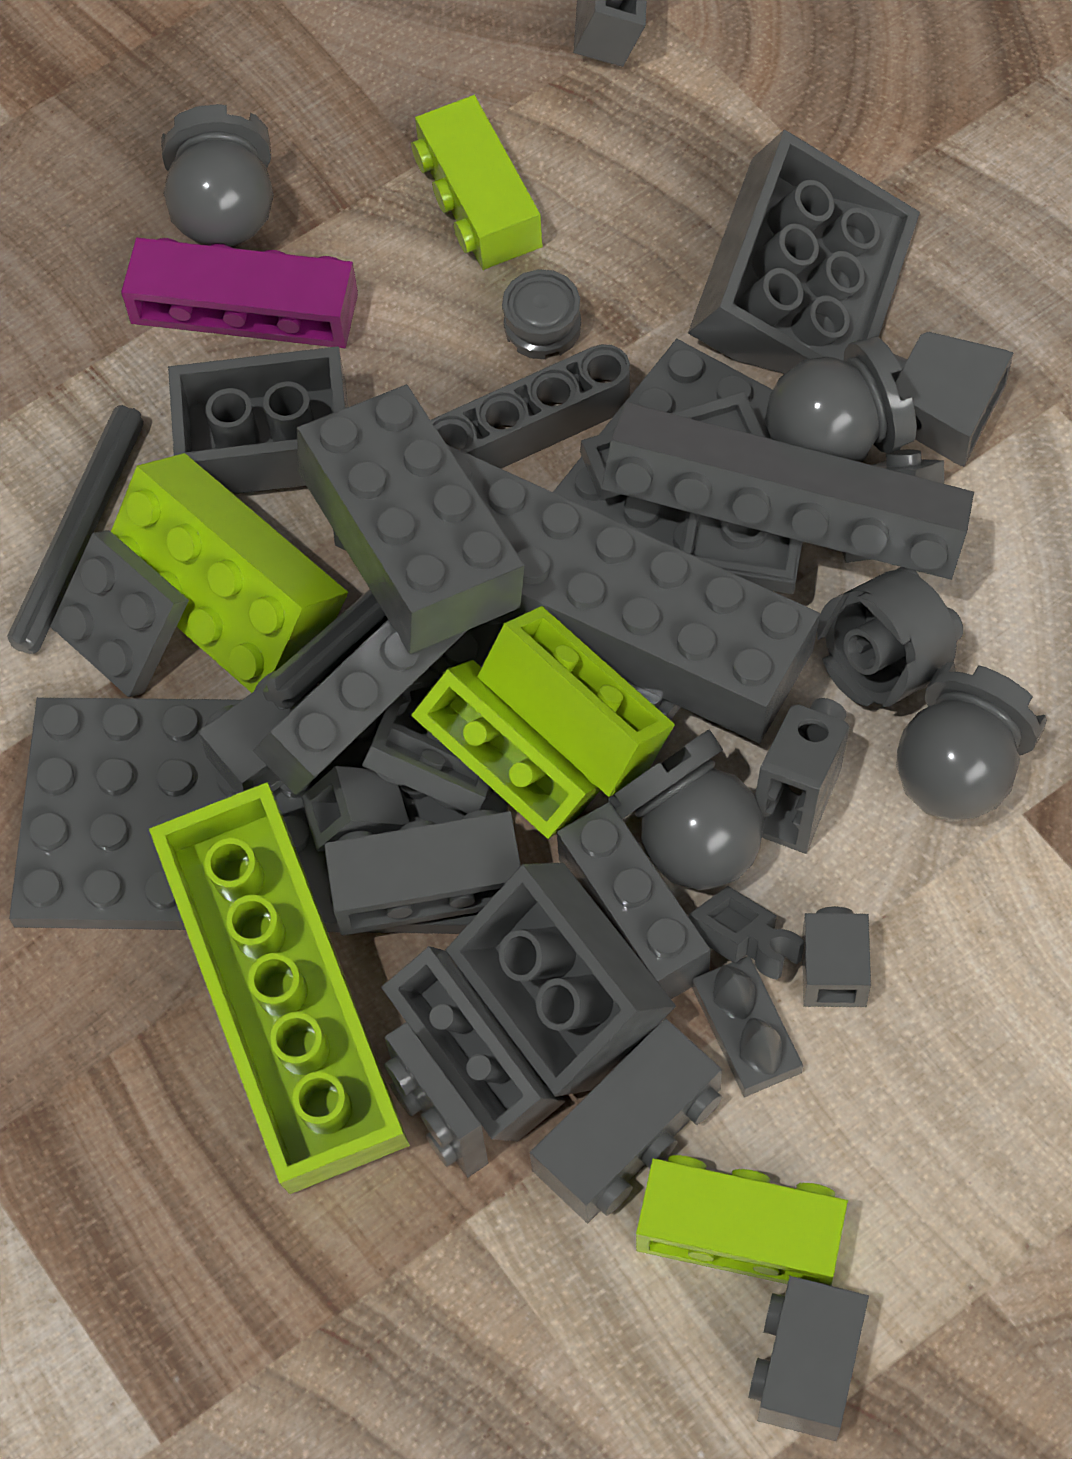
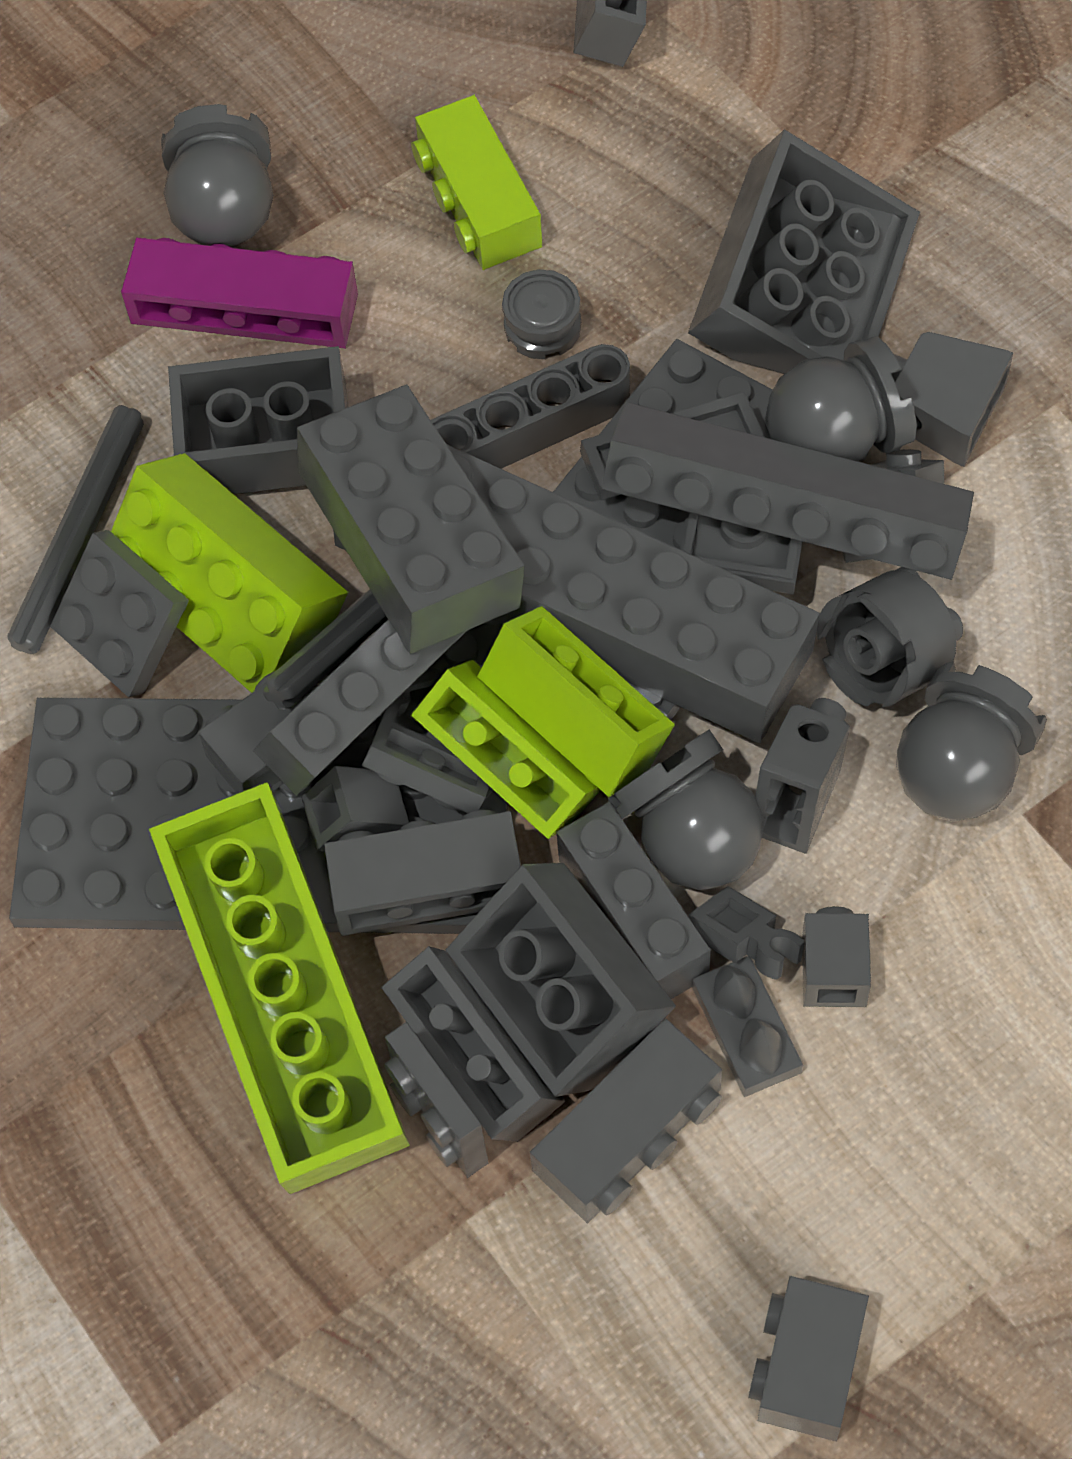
lime brick [636,1155,848,1286] -> none

